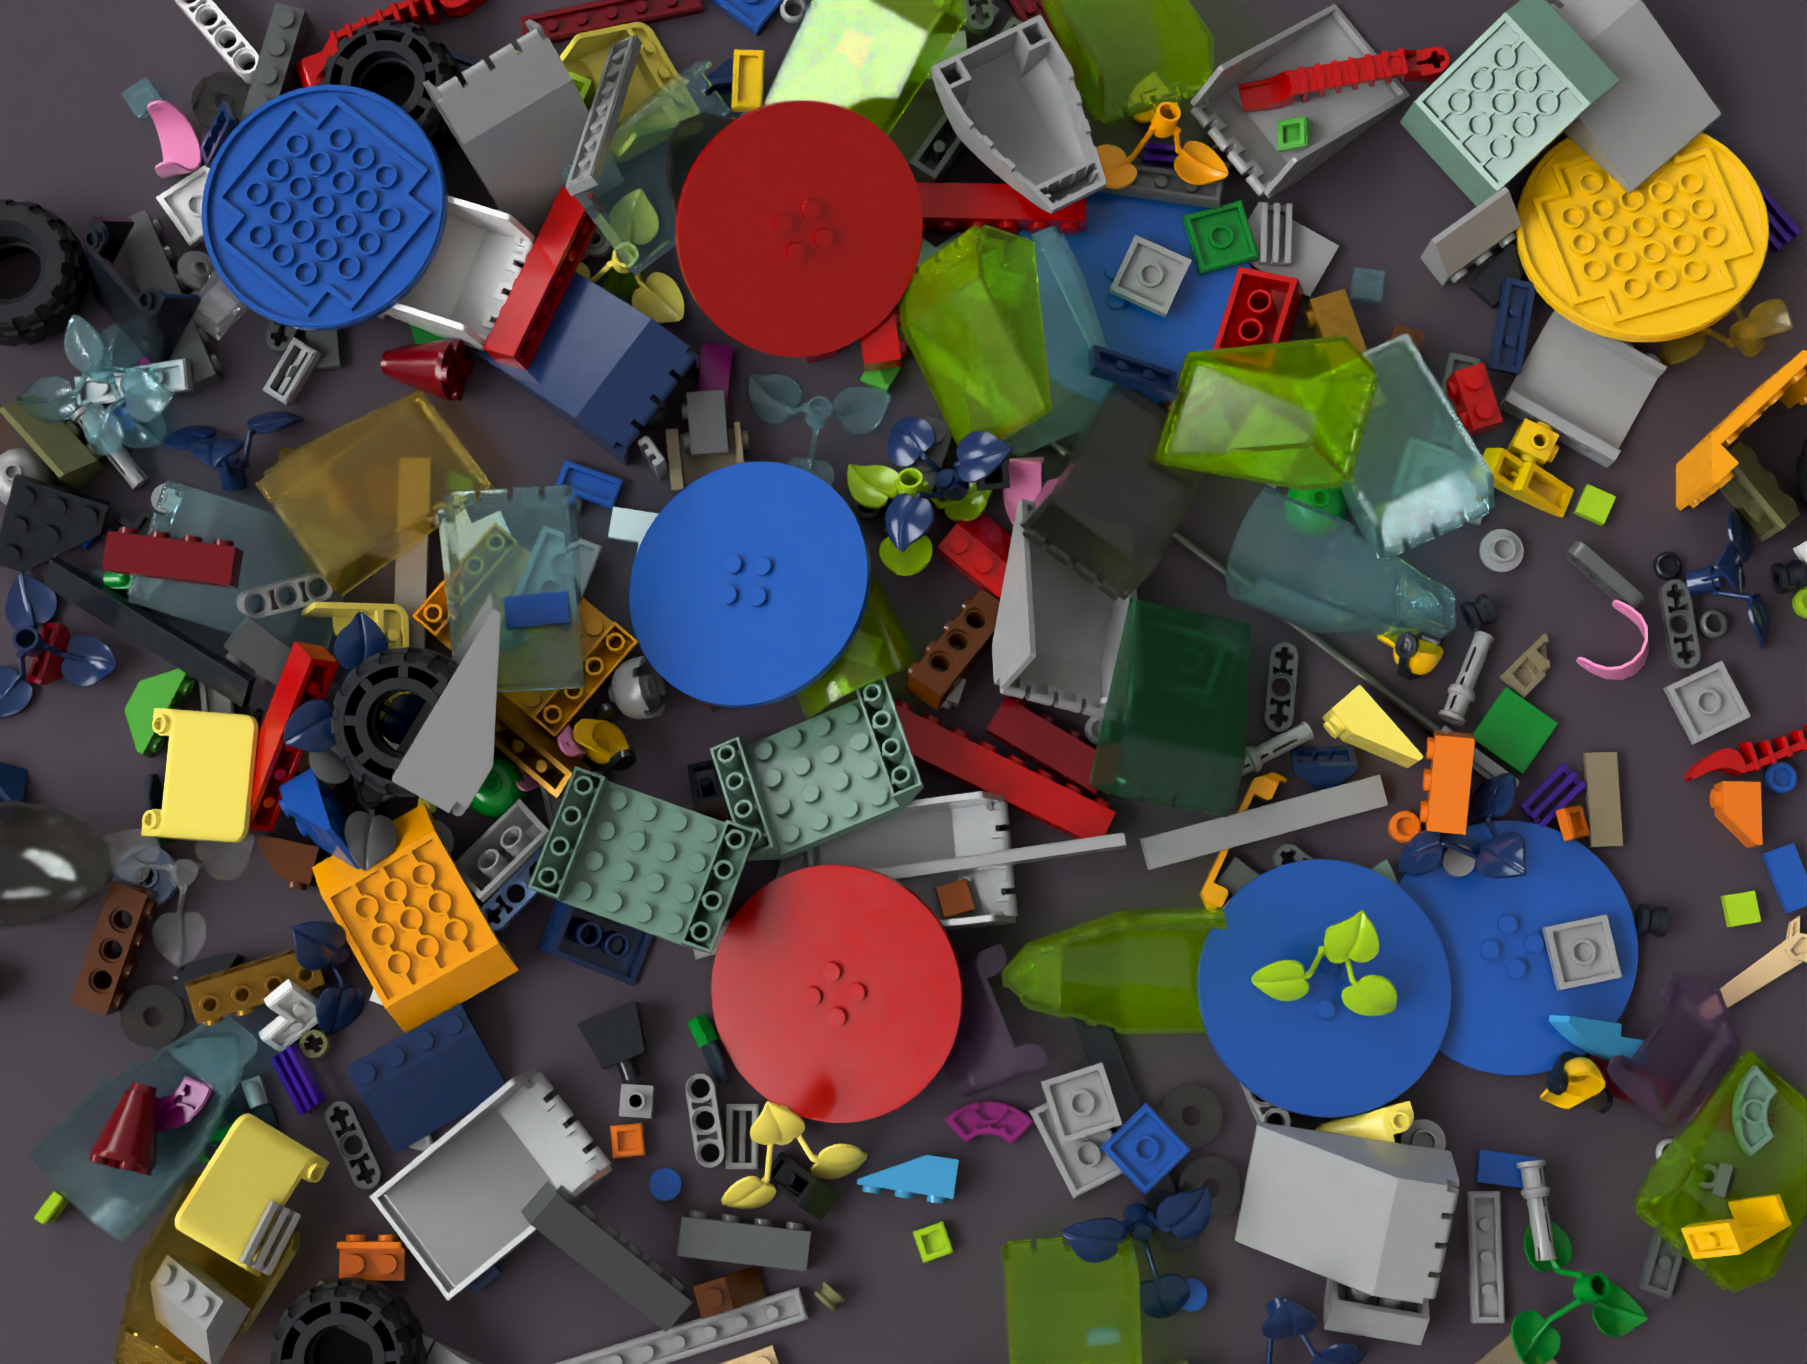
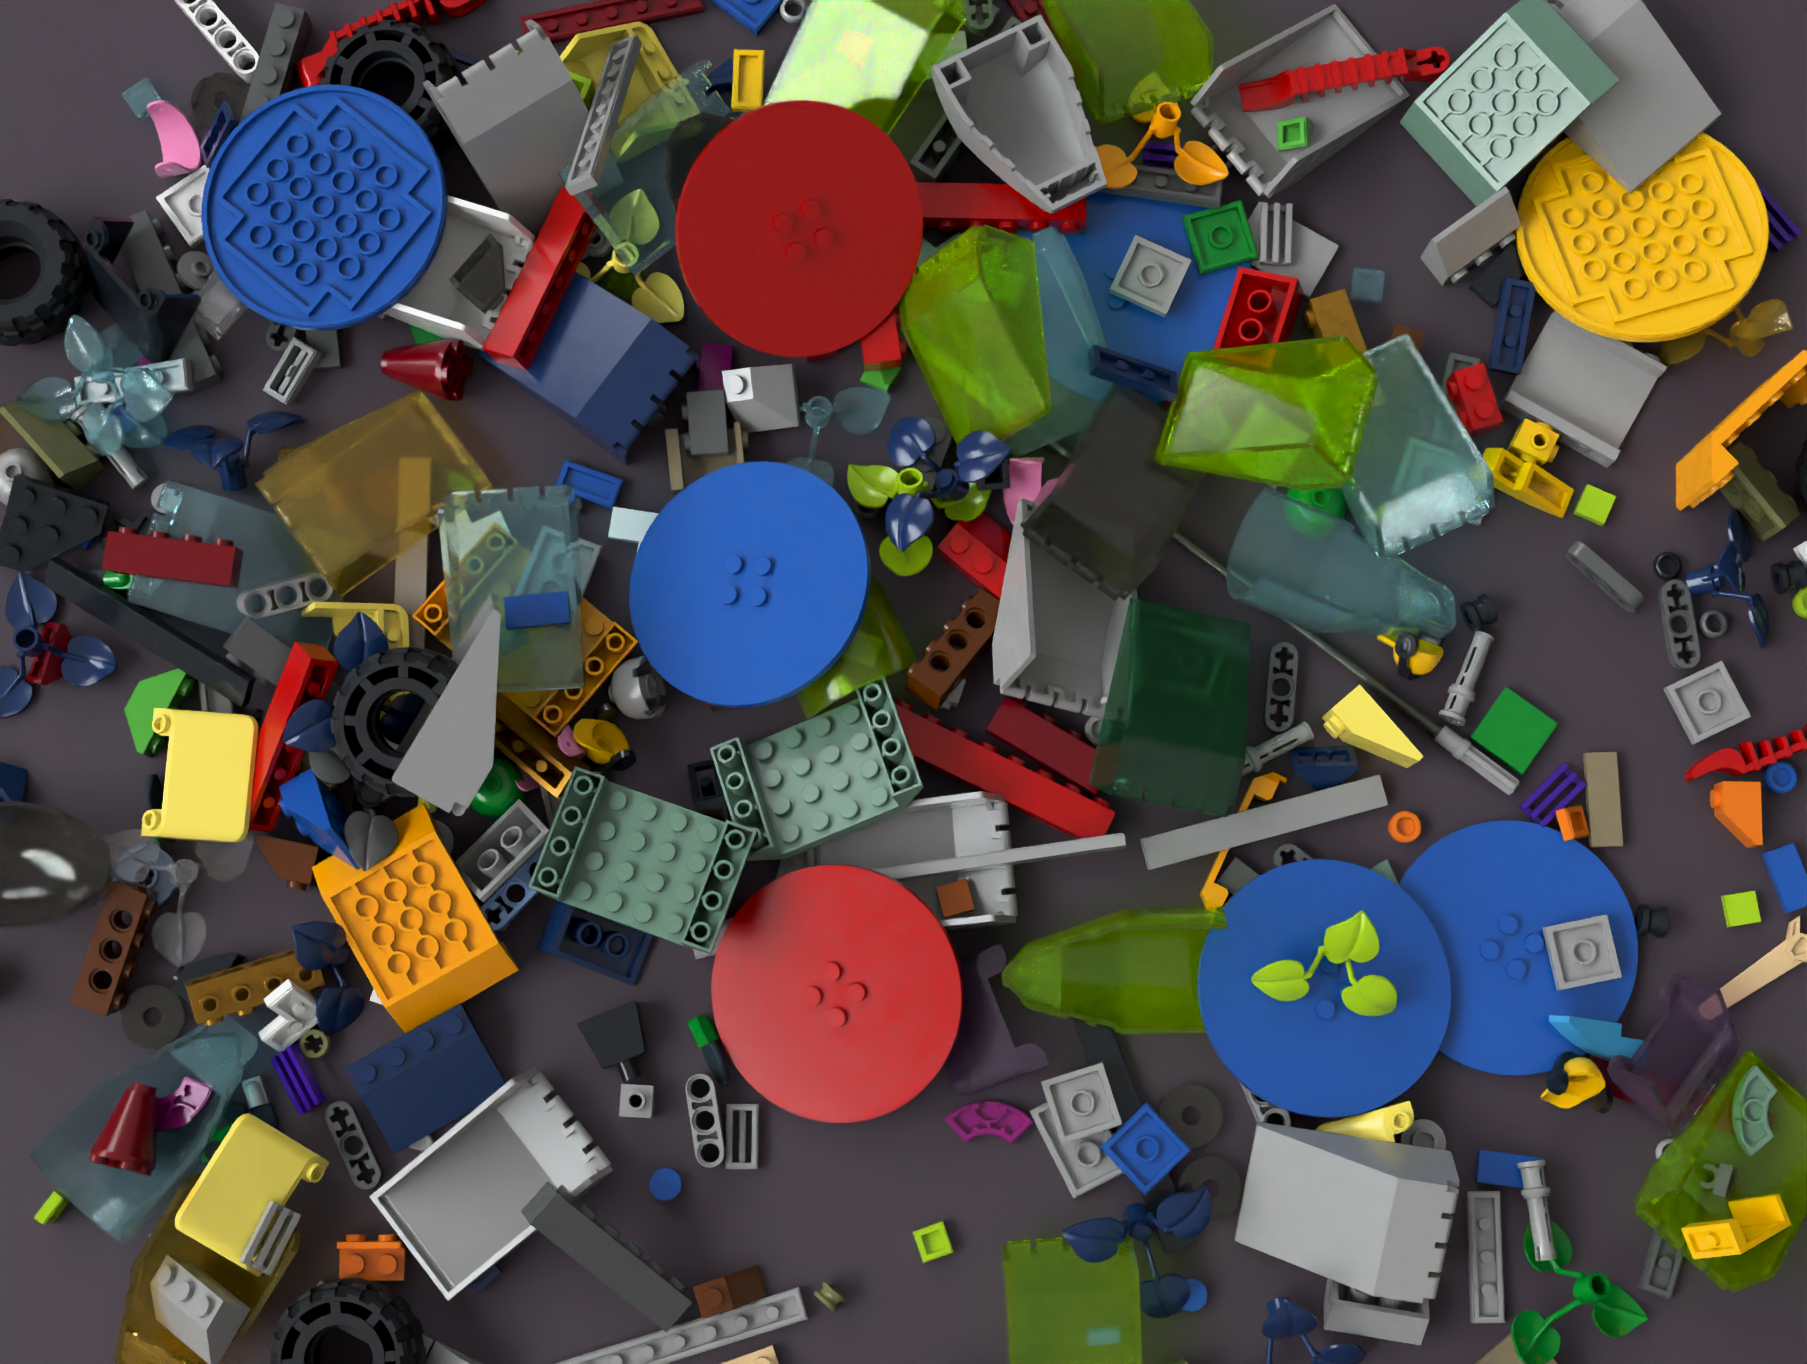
orange tile [610,1123,646,1158] -> none
light grey tile [637,435,669,480] -> none
dark grey brick [677,1210,812,1271] -> none
light yellow plant [721,1101,868,1209] -> none
black slope [762,1152,840,1221] -> none
dark azure slope [857,1154,959,1204] -> none
dark blue plant [1398,772,1527,878] -> none
orange piece [1419,730,1475,835] -> none
light grey tile [1441,845,1475,877] -> none
light grey piece [1479,529,1524,573] -> none
dark tan slope [1499,633,1550,698] -> none
bright pink piece [1576,600,1649,680] -> none
none -> clear smoke slope [449,233,505,314]
none -> light grey slope [722,364,801,433]

